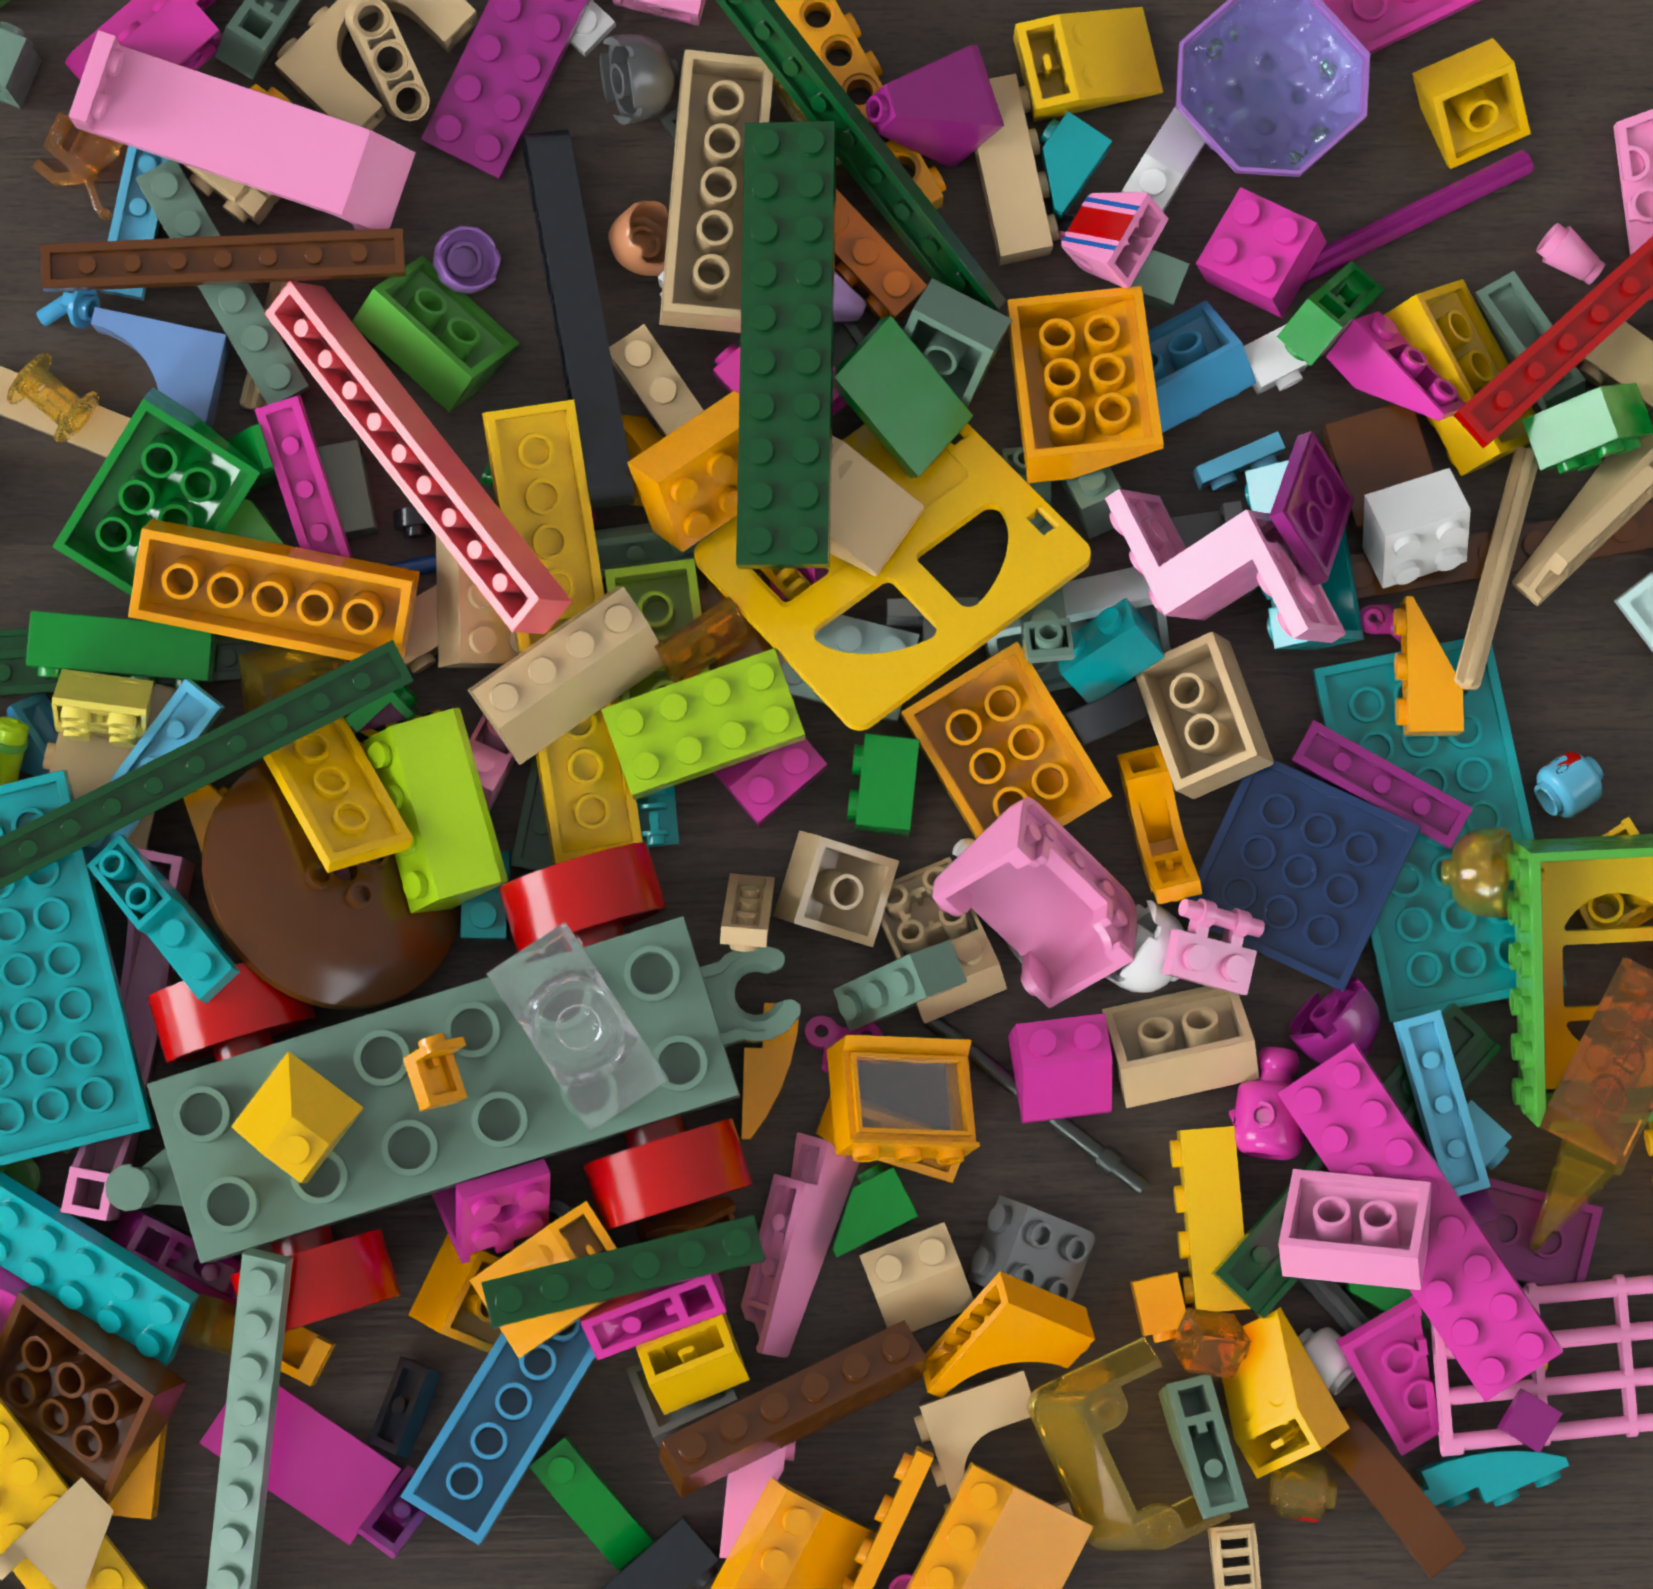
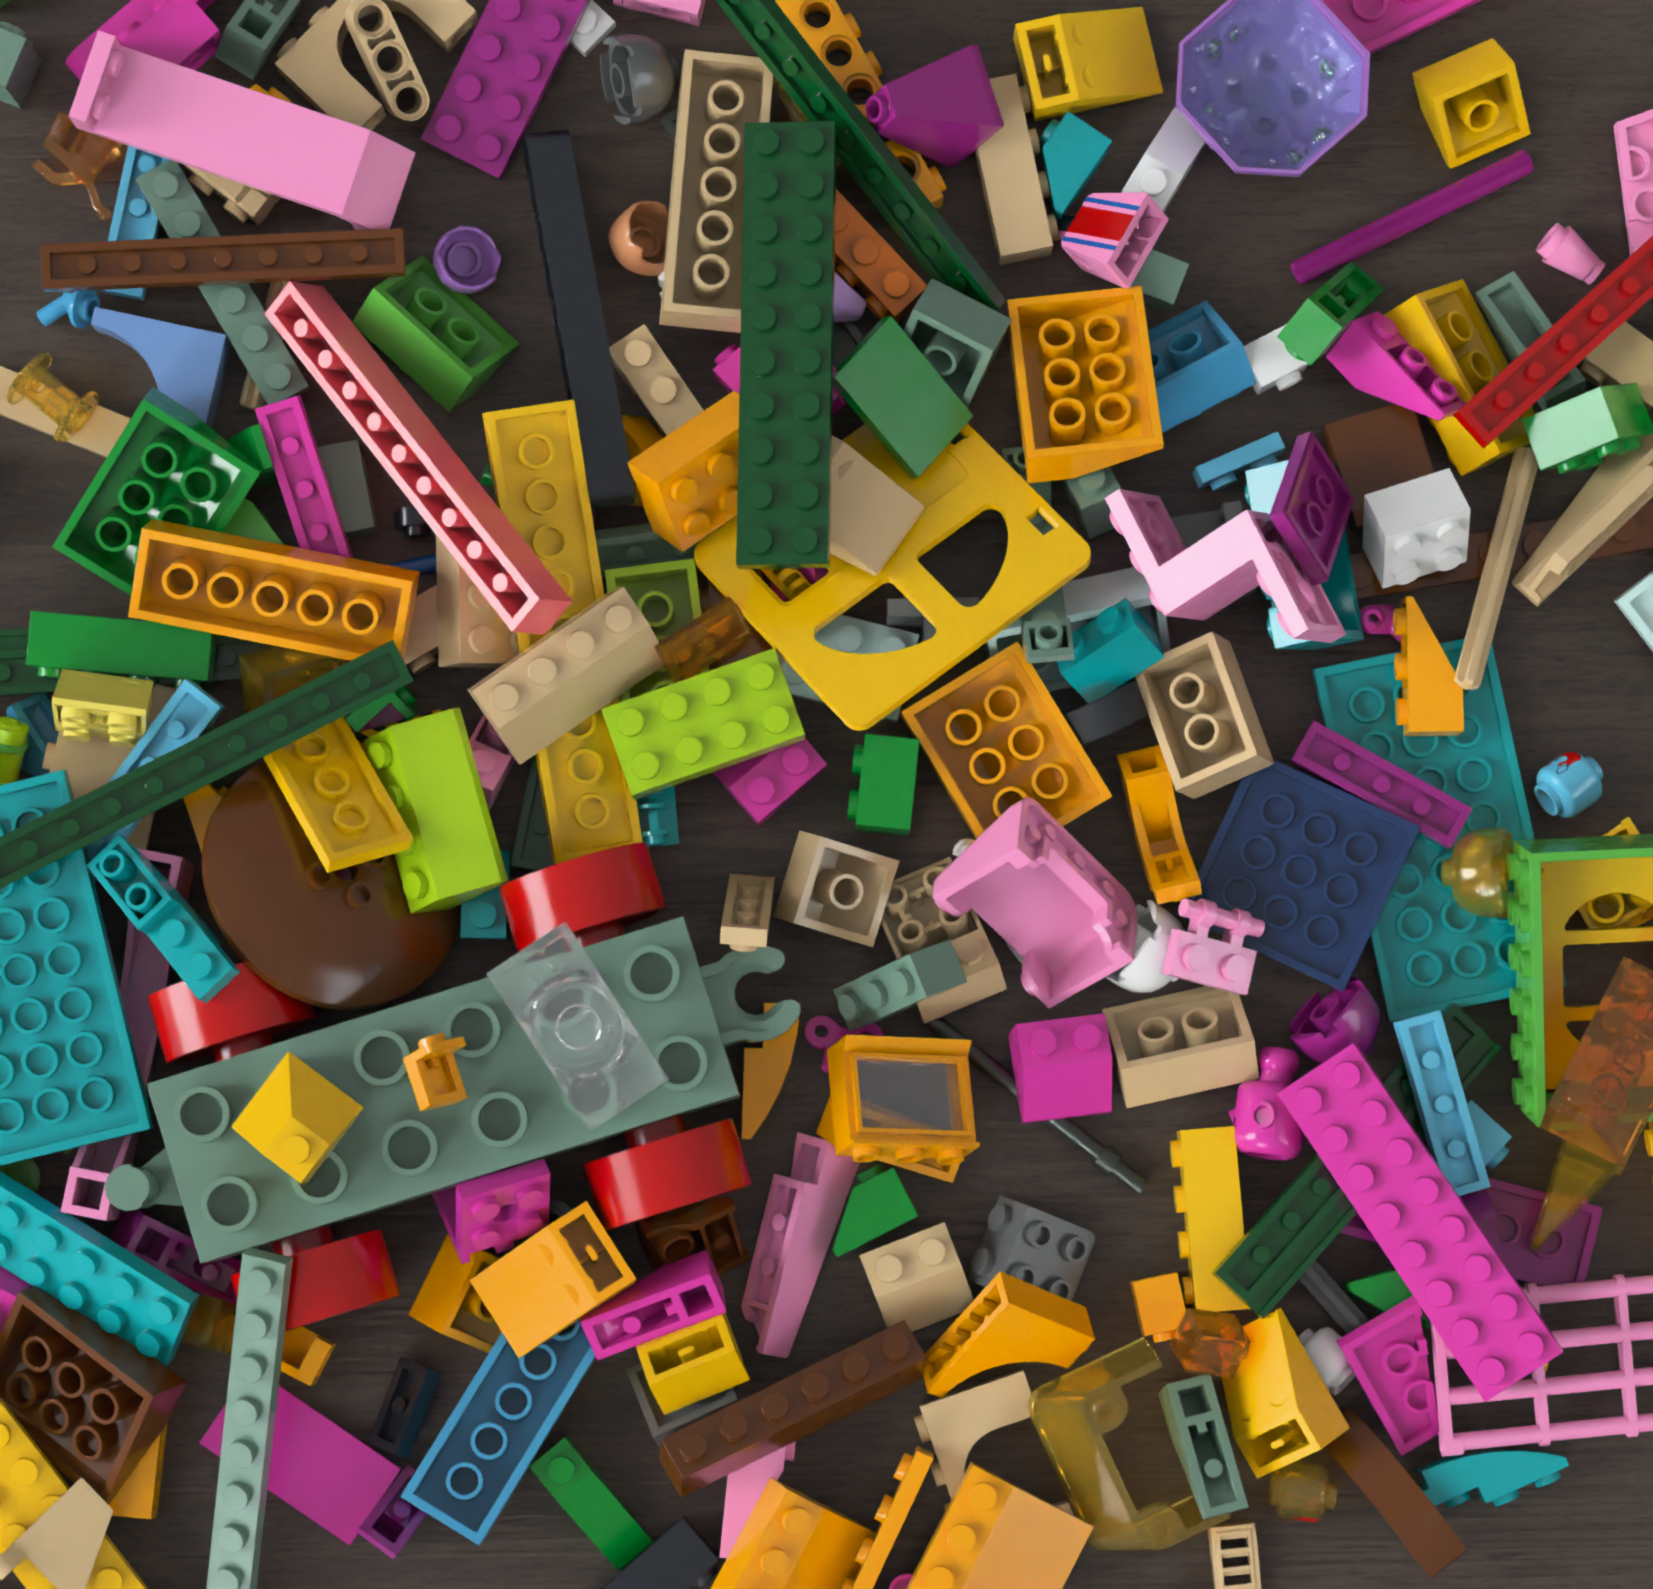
dark green plate [481,1215,765,1329] -> none
dark pink brick [1196,187,1327,318] -> none
bright pink slope [1278,1169,1432,1290] -> none
magenta tile [1497,1388,1563,1453] -> none

